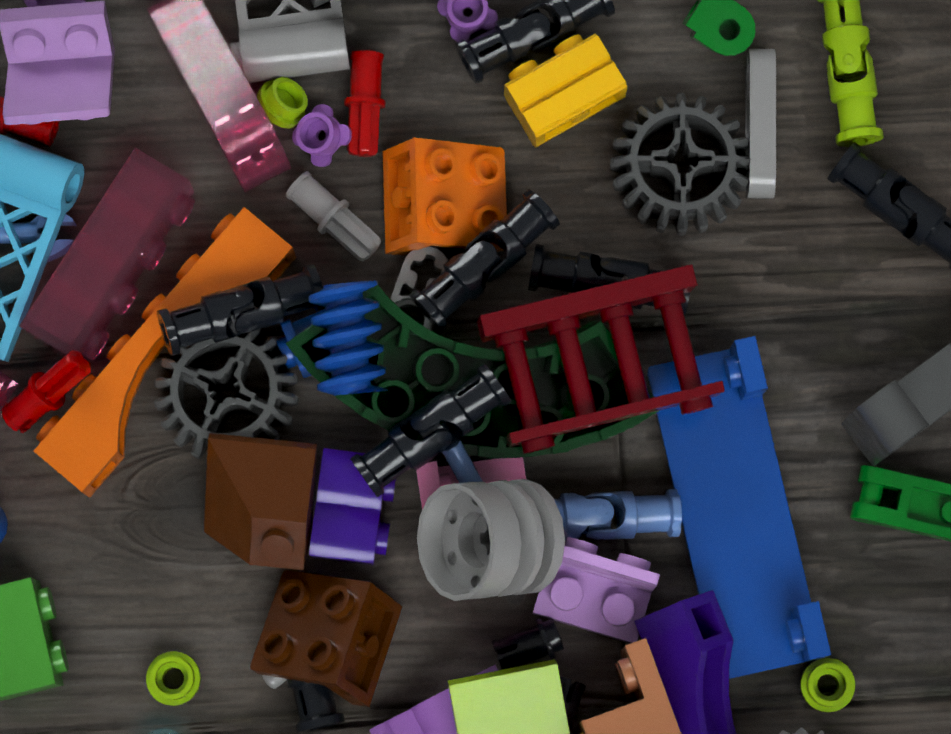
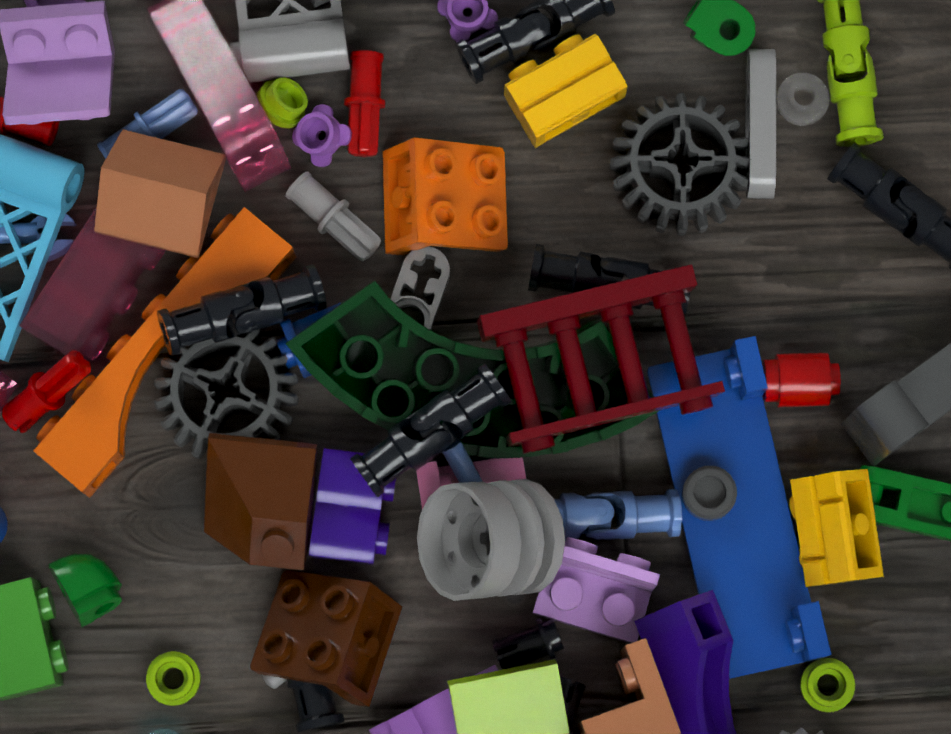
blue piece [308,280,388,396] -> none
black piece [409,189,560,330] -> none
none -> green piece [49,554,122,627]
none -> nougat slope [94,129,226,258]
none -> medium blue axle [97,89,198,159]
none -> dark grey tile [682,466,737,521]
none -> red brick [762,353,841,407]
none -> clear plate [776,73,829,126]
none -> yellow brick [789,469,884,587]

